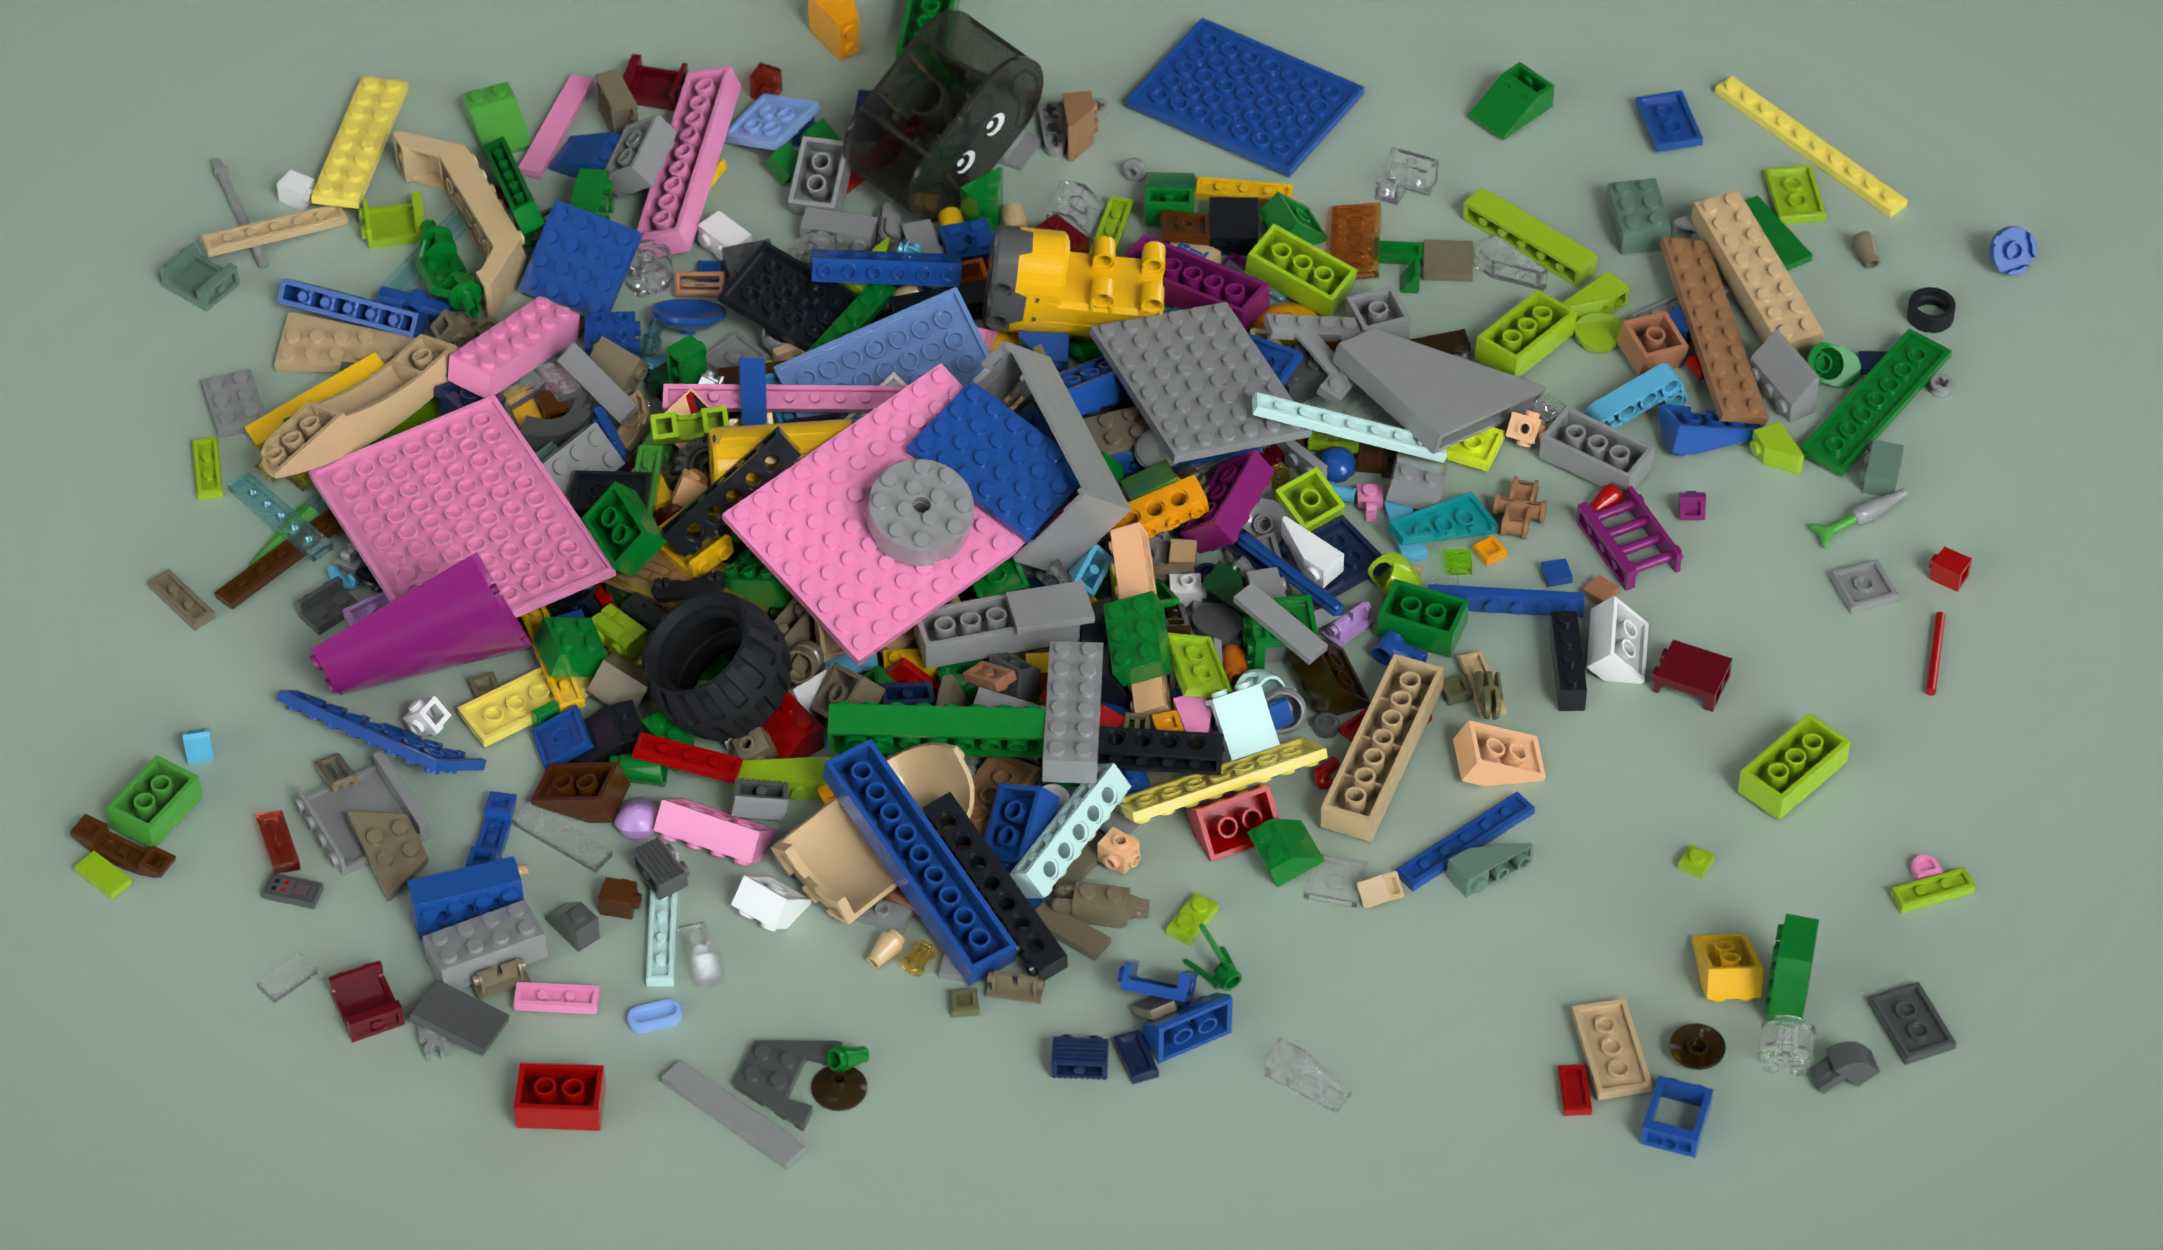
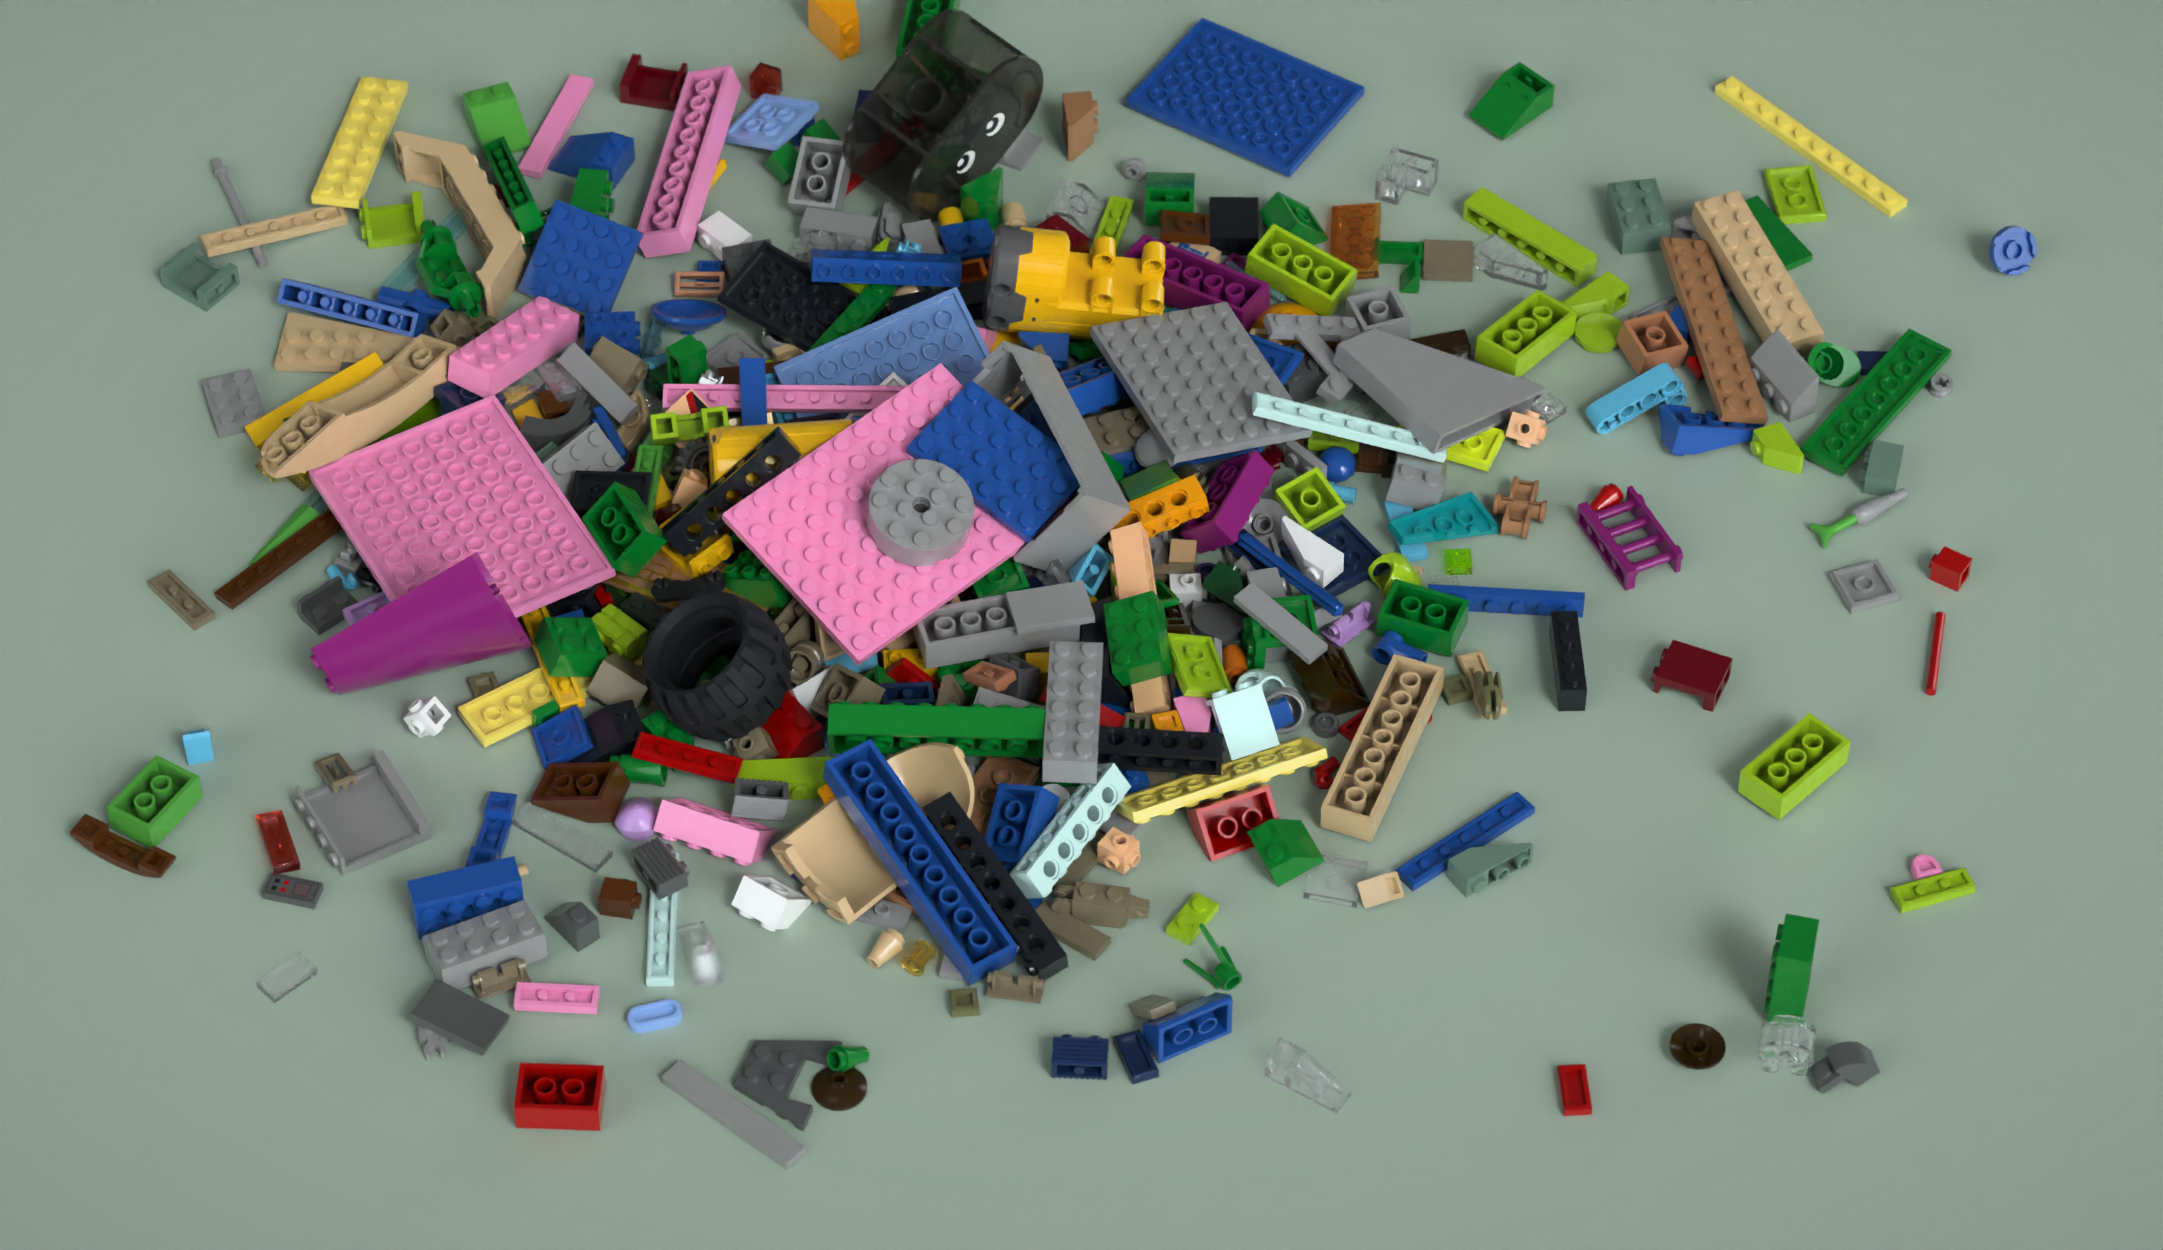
lime tile [74,851,132,899] -> none
lime tile [192,437,224,501] -> none
clear light blue tile [228,472,334,562] -> none
white brick [277,169,315,211] -> none
blue wing [278,690,487,774] -> none
dark red panel [328,960,405,1043] -> none
dark tan wing [347,811,428,901] -> none
dark tan window [595,68,638,134] -> none
light grey brick [605,114,677,198] -> none
clear brick [624,239,673,298] -> none
light grey beam [1039,97,1108,158] -> none
blue panel [1118,959,1198,1002] -> none
yellow tile [1194,176,1294,205] -> none
clear yellow bush [1270,464,1290,489] -> none
bright pink plate [1357,484,1384,522] -> none
light nougat slope [1453,721,1546,786] -> none
light orange tile [1472,535,1508,567] -> none
light grey brick [1539,406,1655,498] -> none
blue tile [1540,558,1573,587] -> none
tan plate [1571,998,1653,1100] -> none
nougat tile [1583,575,1619,604] -> none
white slope [1587,596,1649,684] -> none
blue plate [1635,90,1703,152] -> none
blue window [1640,1076,1714,1158] -> none
magenta tile [1678,491,1706,520] -> none
lime plate [1678,844,1715,879] -> none
yellow slope [1692,933,1763,1002] -> none
dark tan cone [1852,231,1880,269] -> none
dark grey tile [1868,982,1956,1065] -> none
black tyre [1907,287,1956,333] -> none

